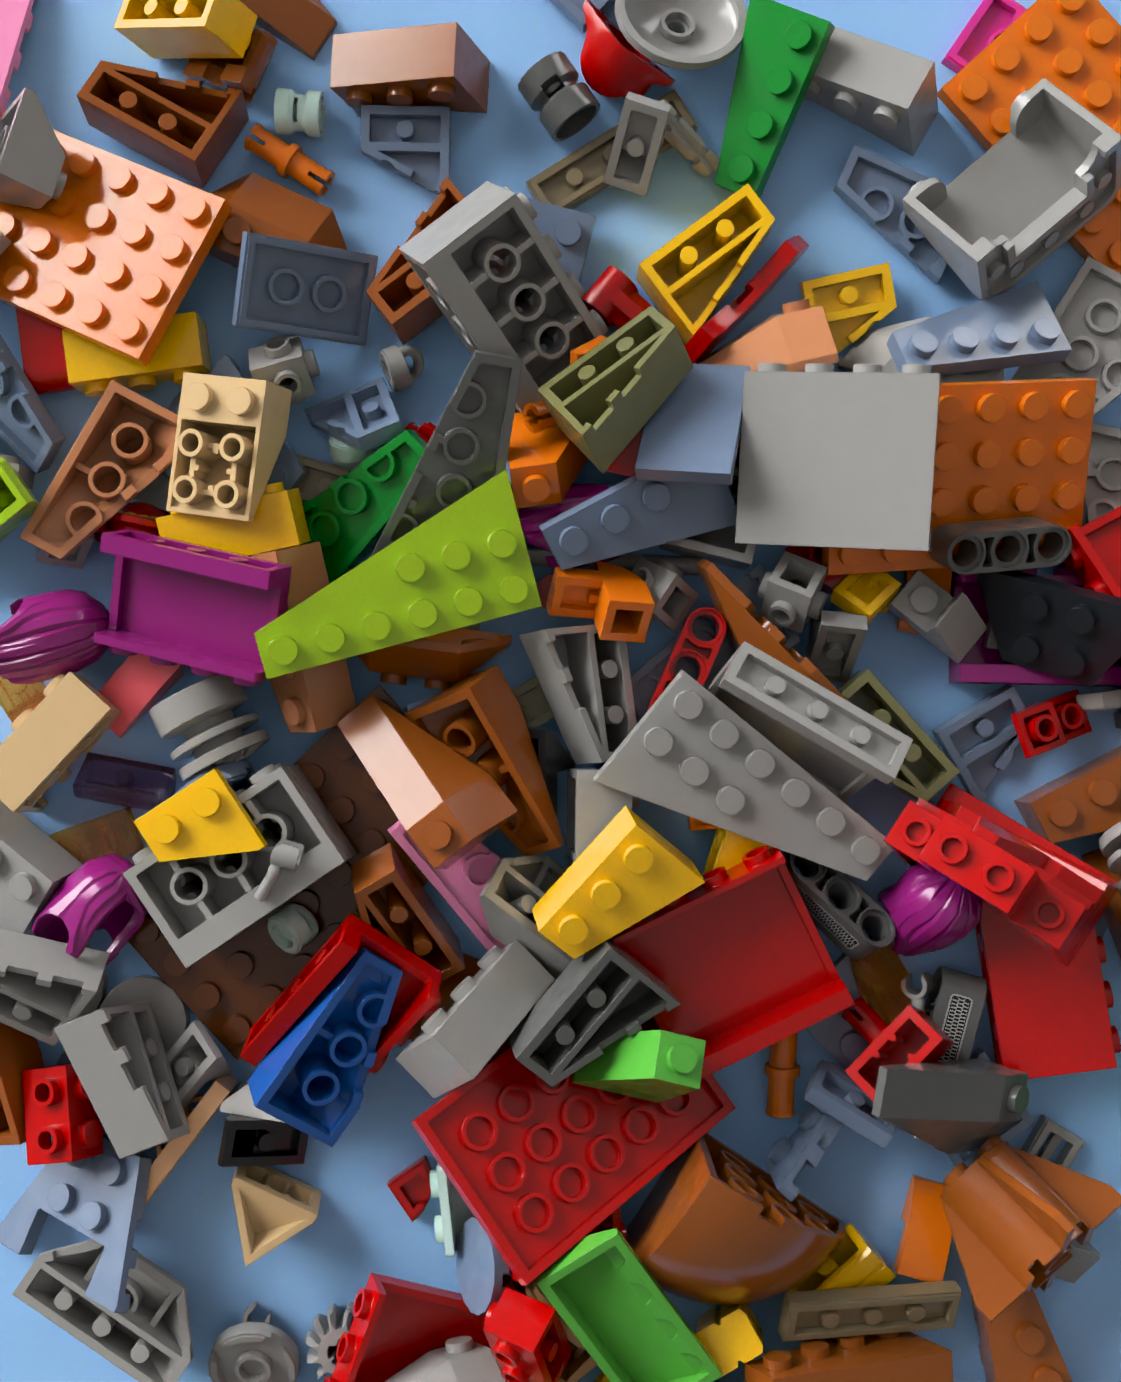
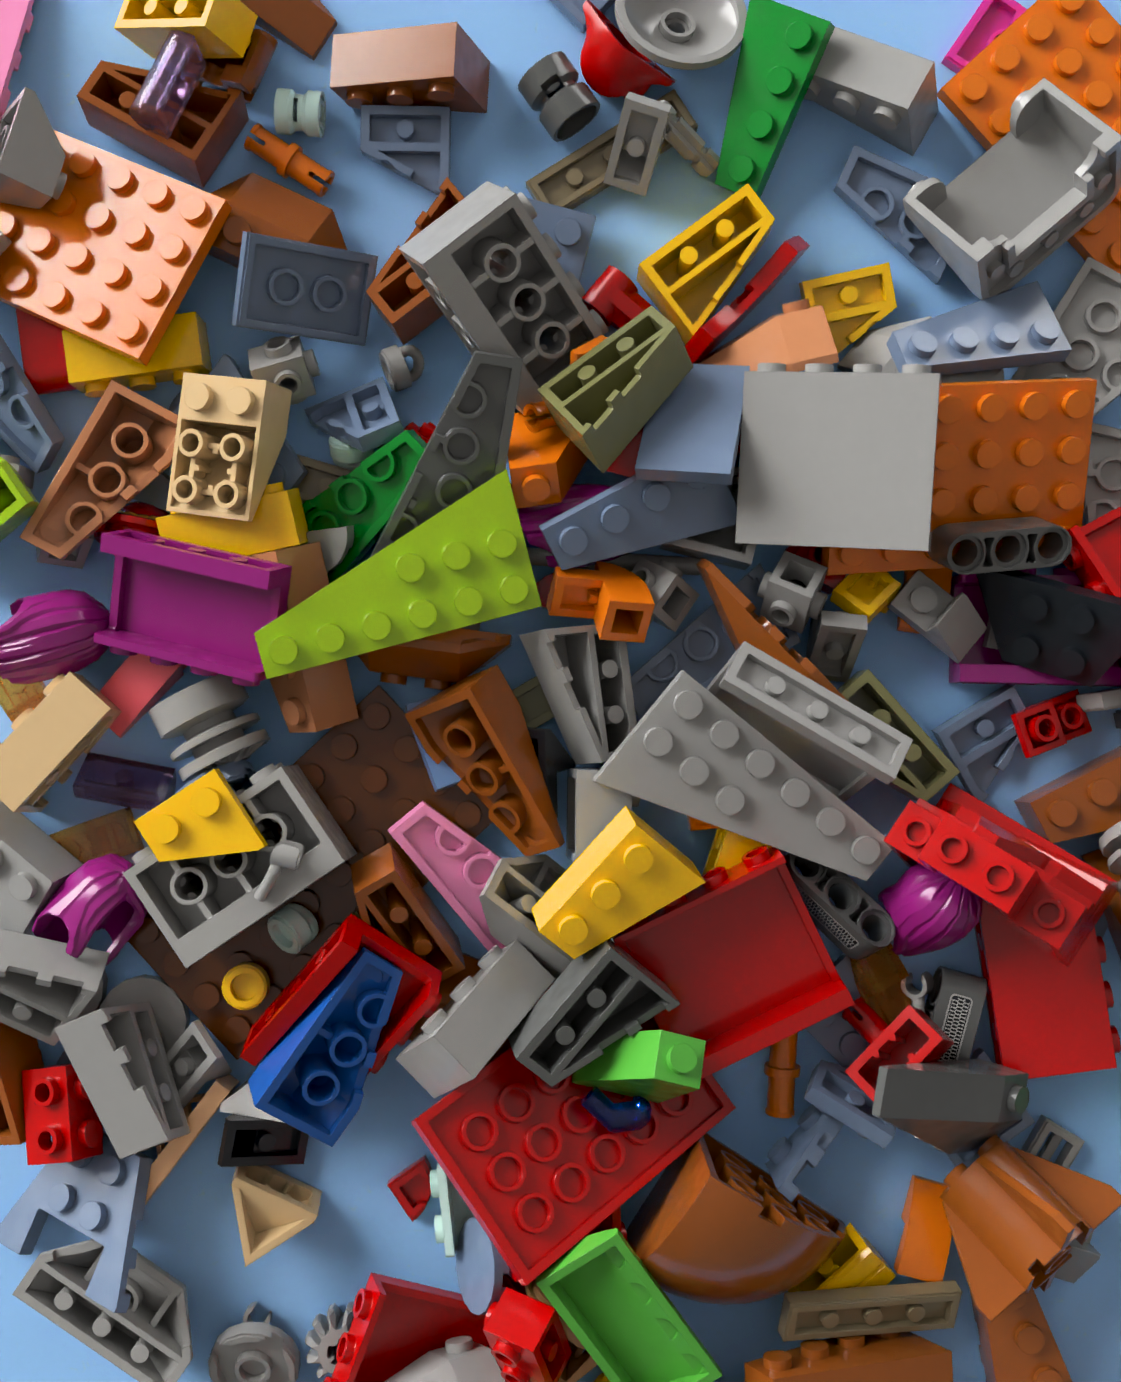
dark orange wedge [337,695,520,869] -> none
red beam [647,607,727,711] -> none
yellow brick [695,1304,764,1378] -> none
none -> clear purple brick [129,30,207,139]
none -> yellow tile [222,962,270,1010]
none -> light grey tile [306,525,354,573]
none -> clear blue arm [581,1086,652,1133]

